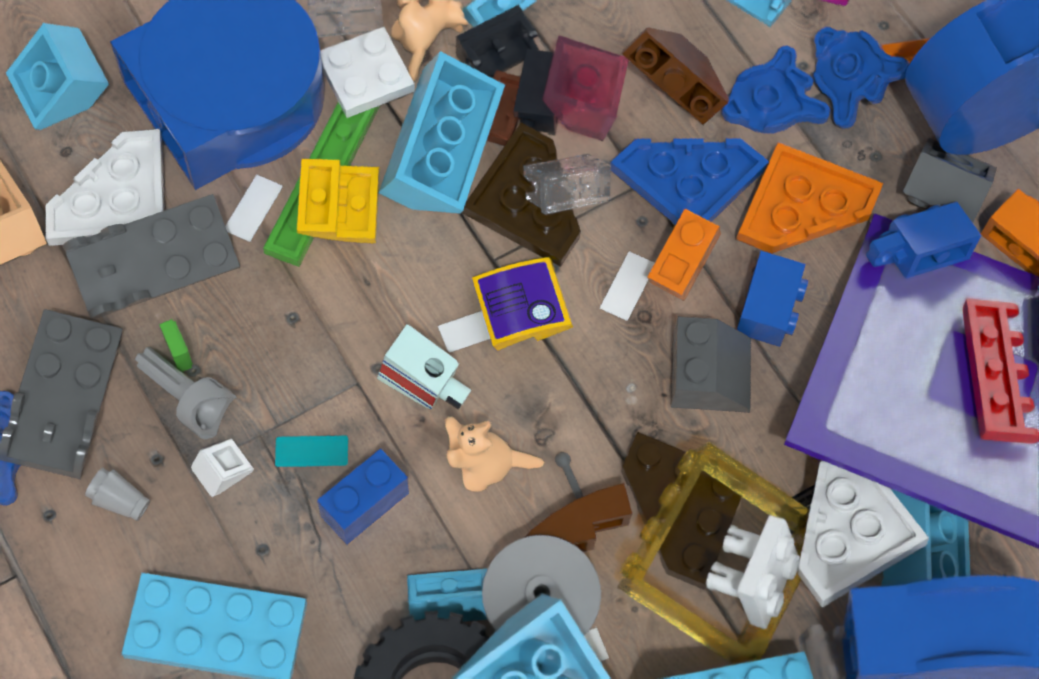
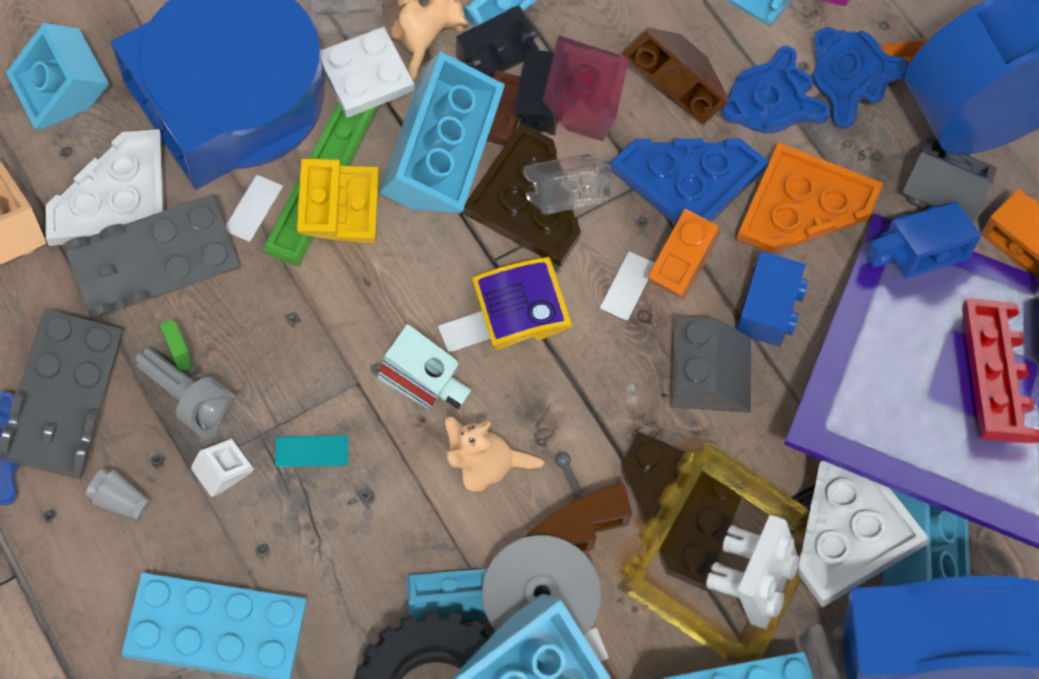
blue brick [317,448,409,545] -> none

